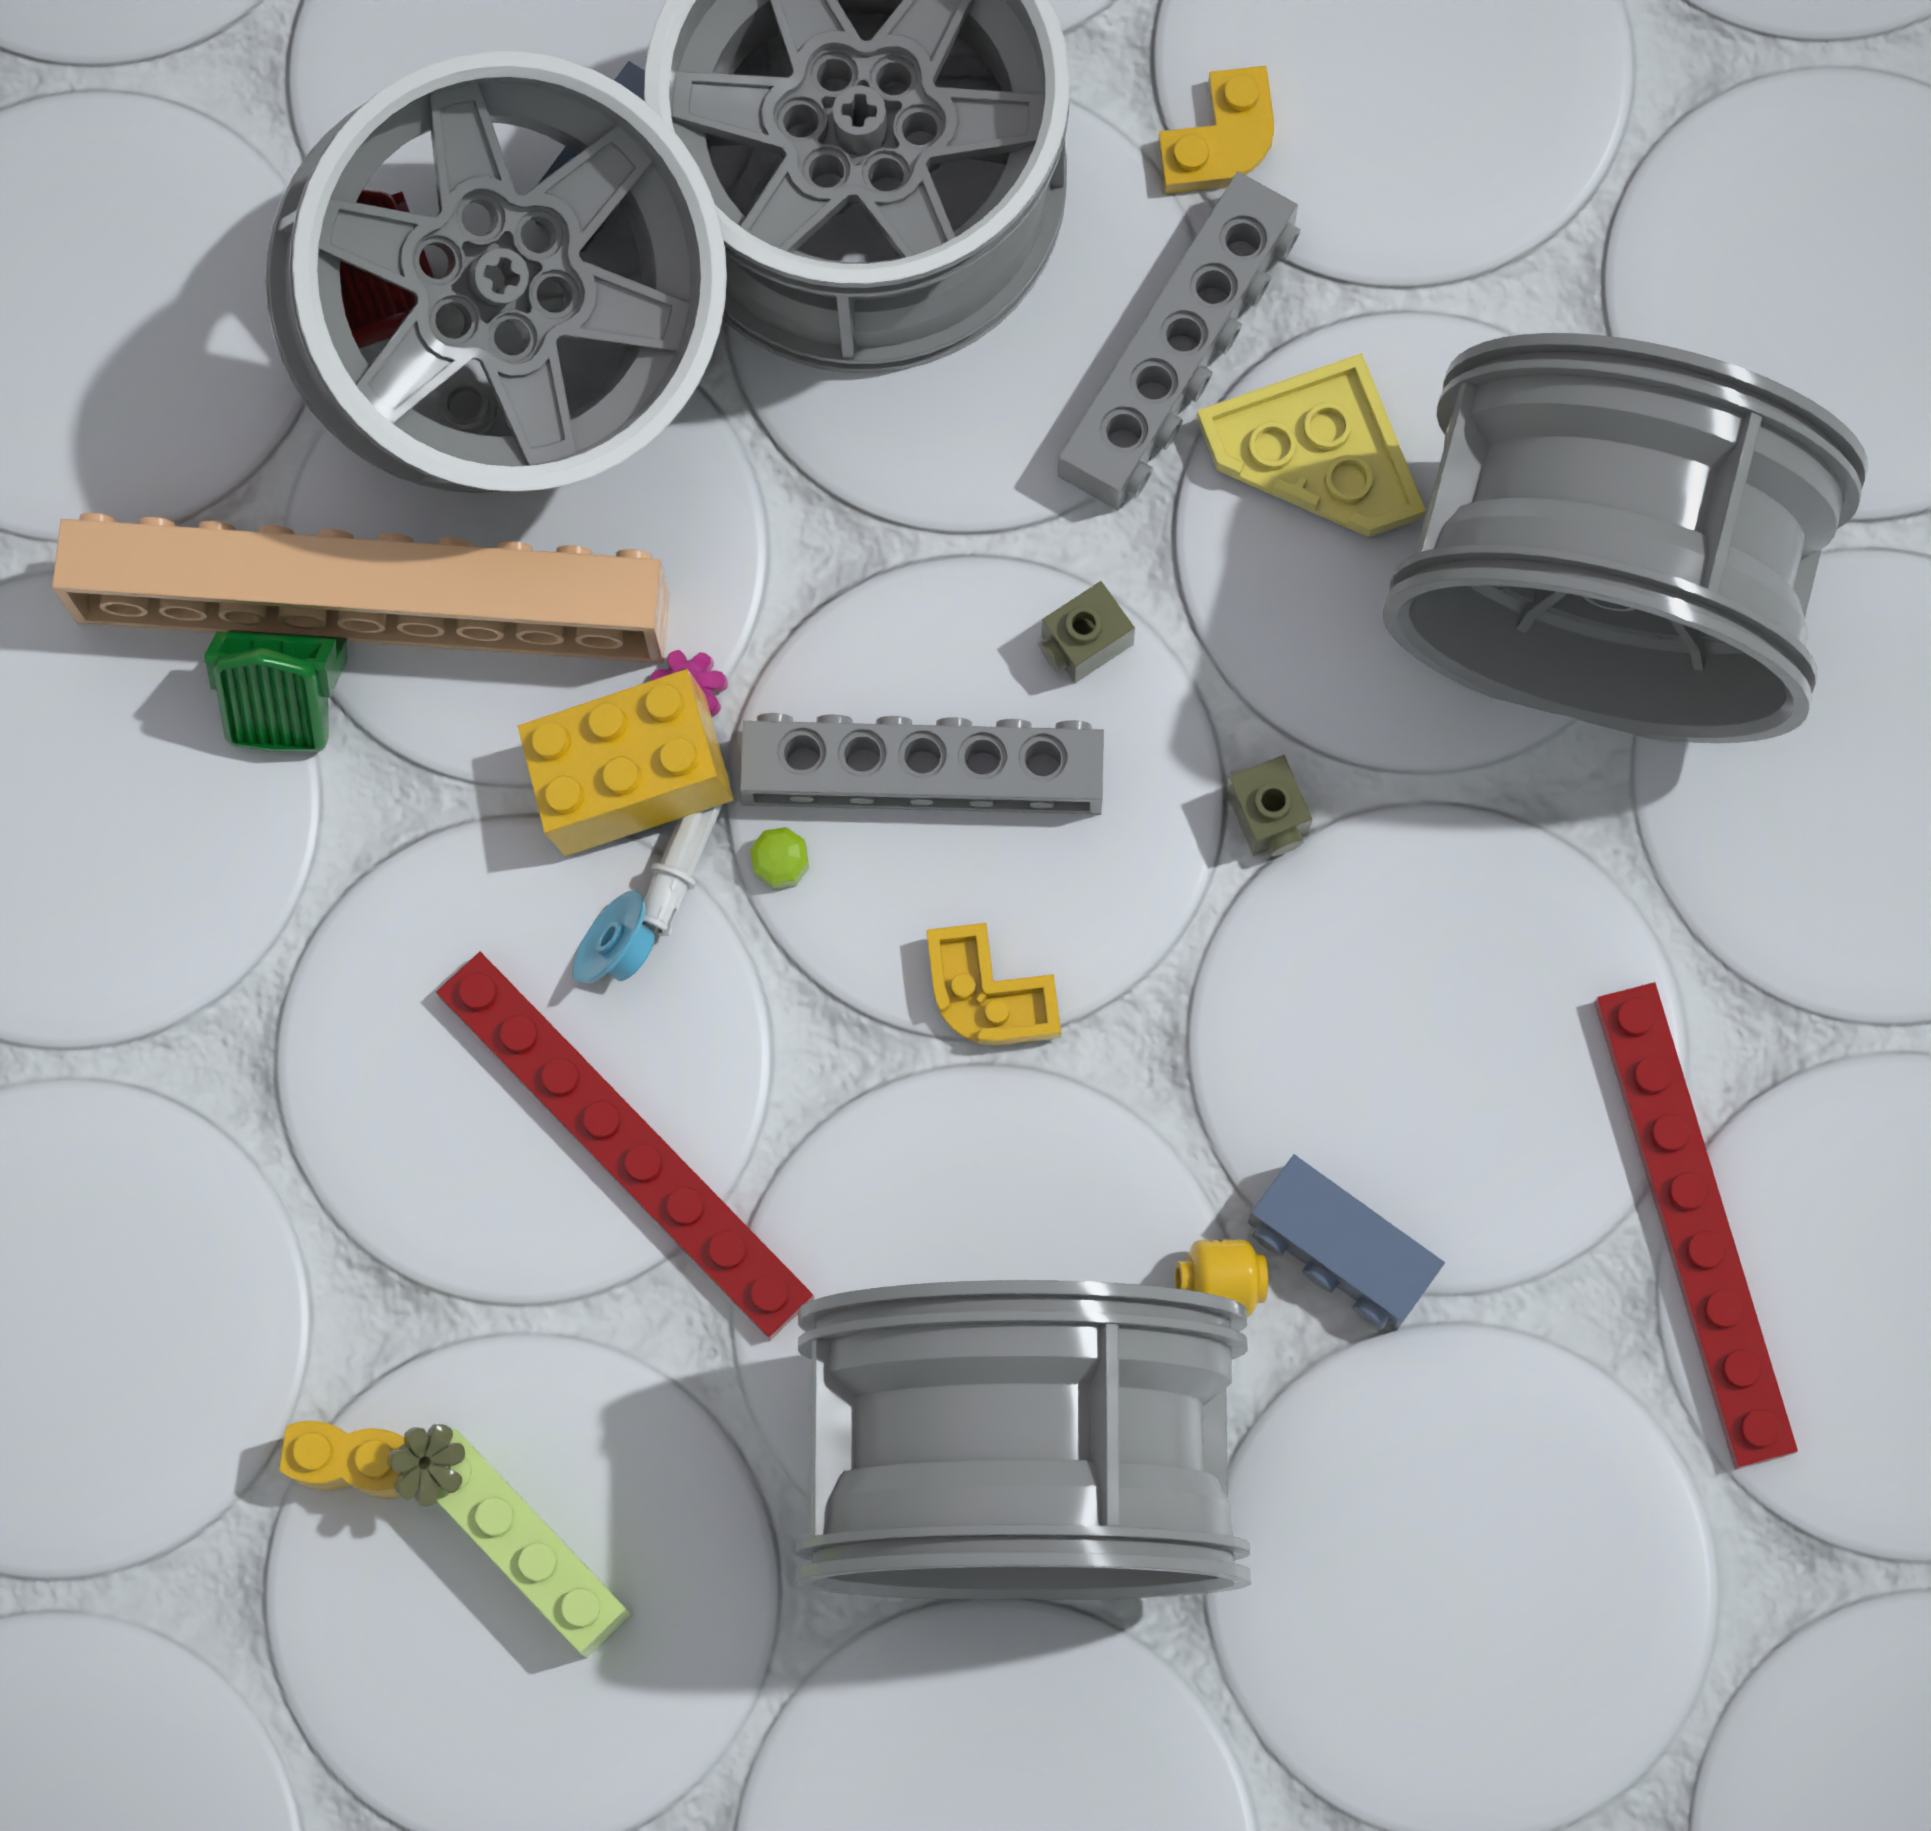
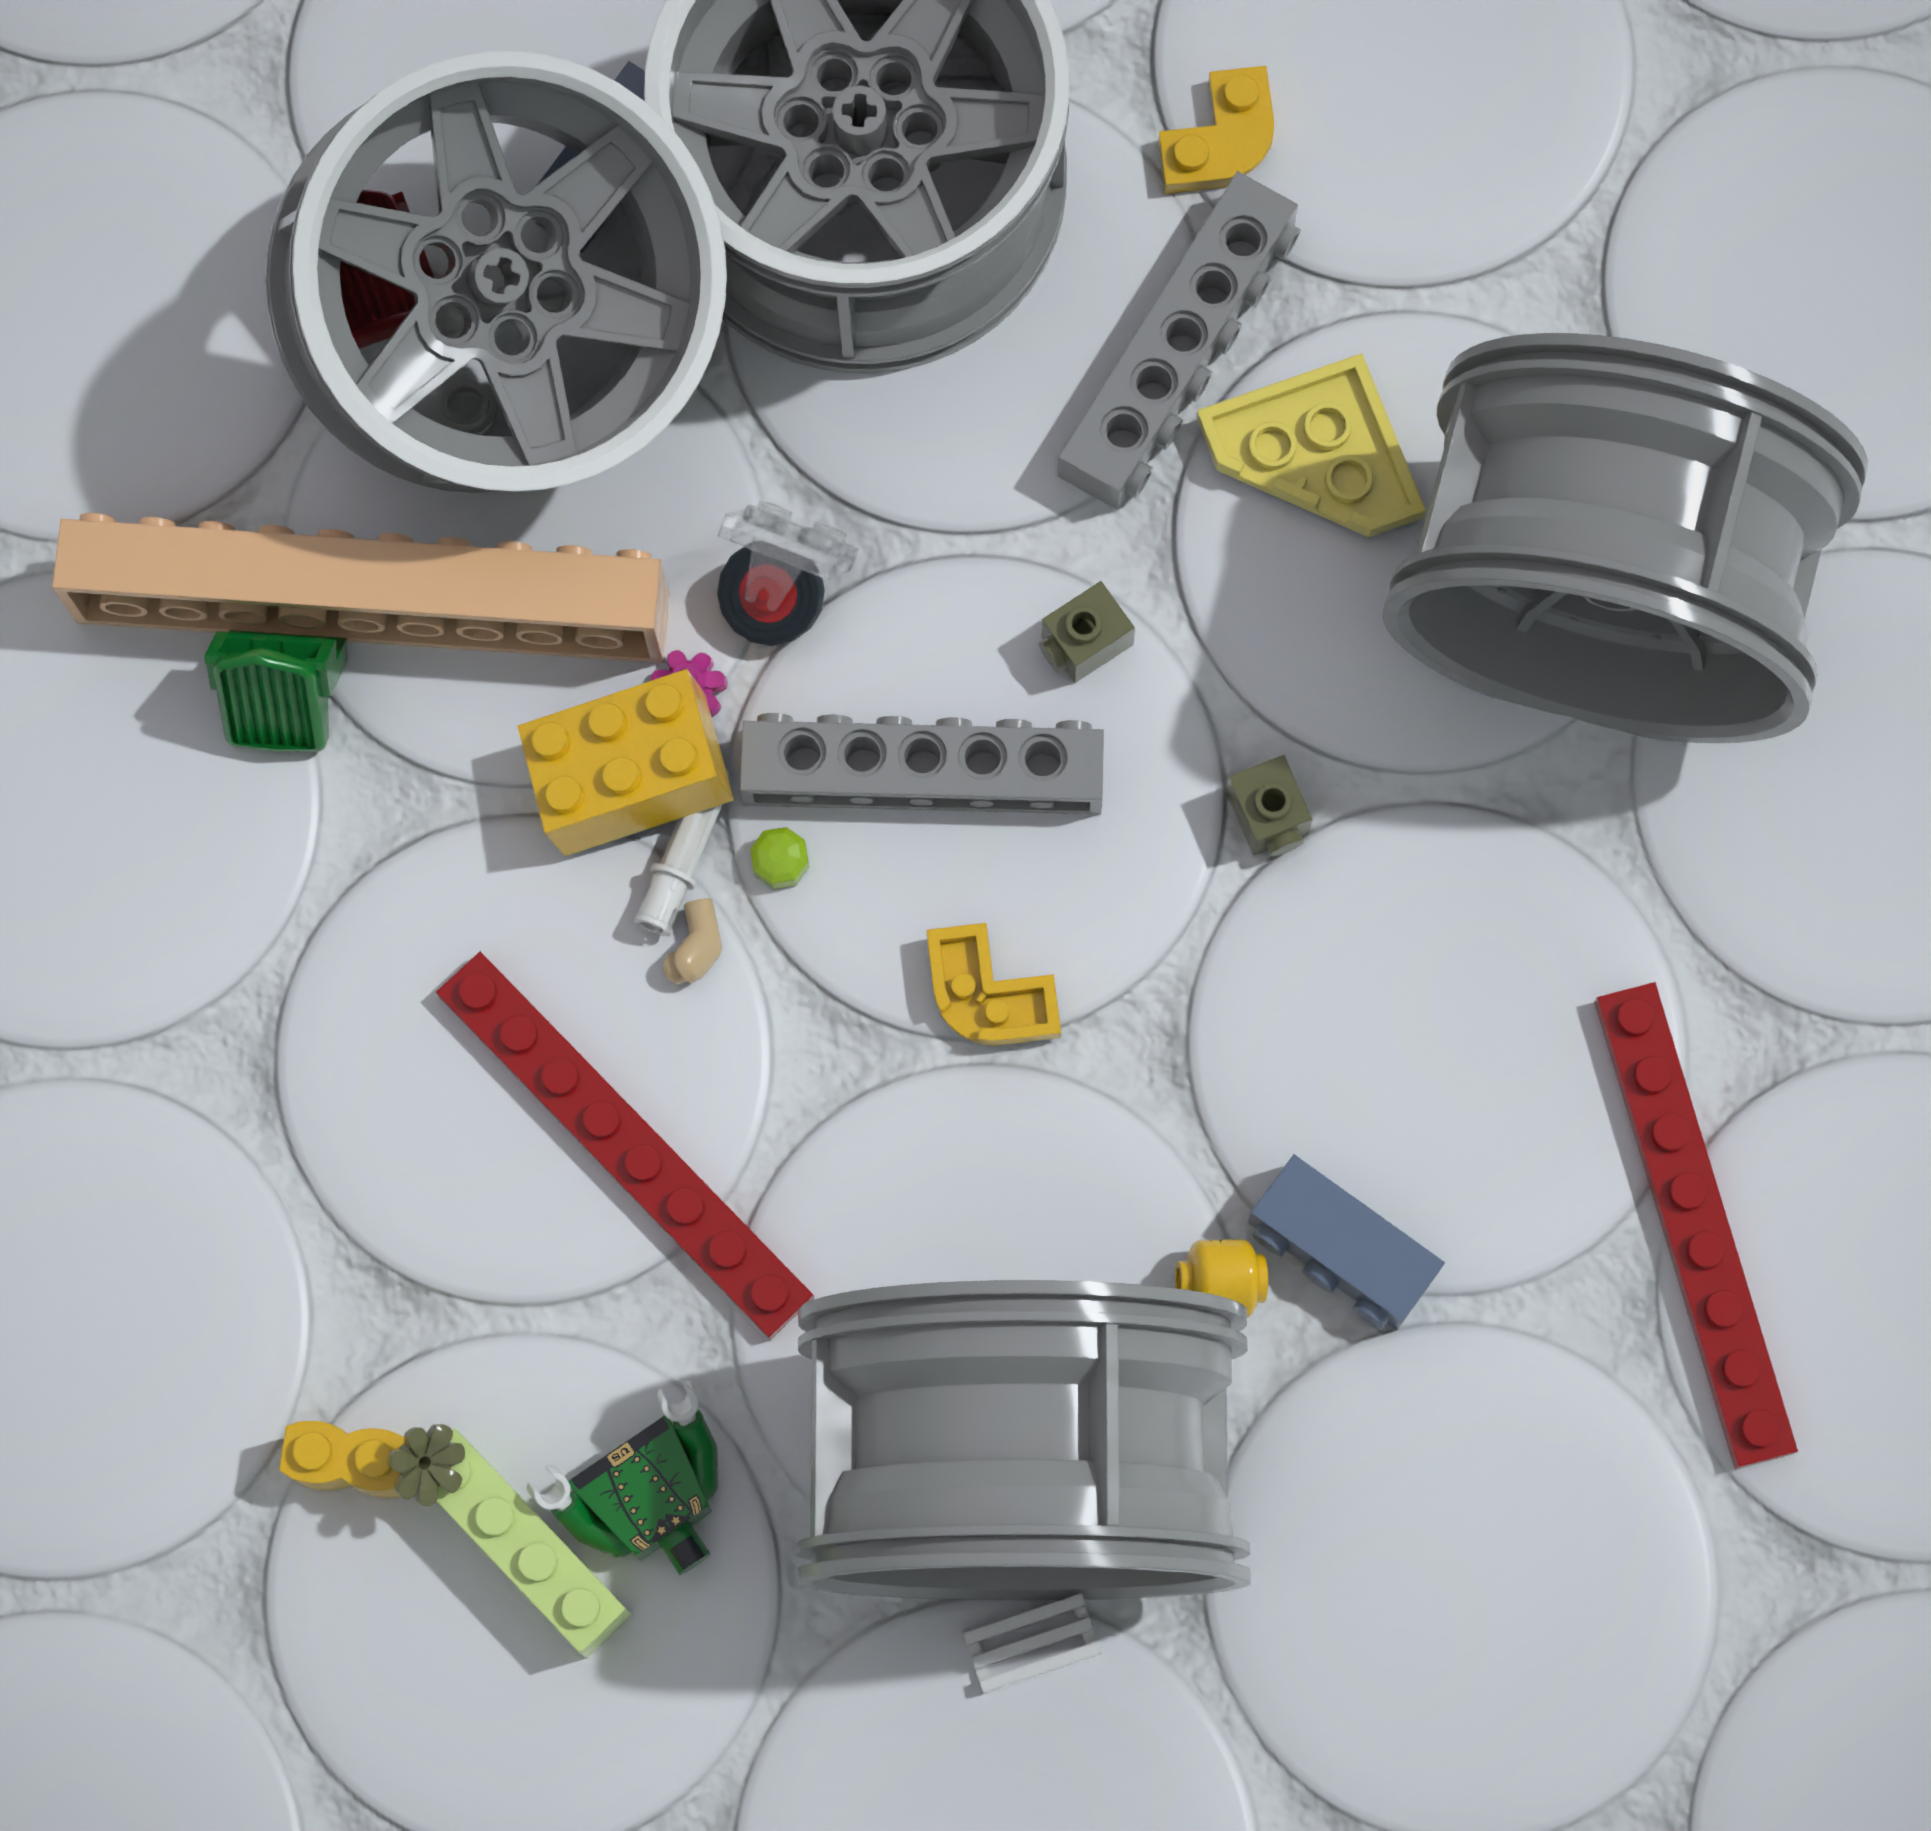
medium azure piece [572,890,655,983] -> none
none -> green torso [527,1378,718,1575]
none -> tan arm [663,898,722,984]
none -> plate [717,501,859,646]
none -> white tile [963,1593,1102,1694]

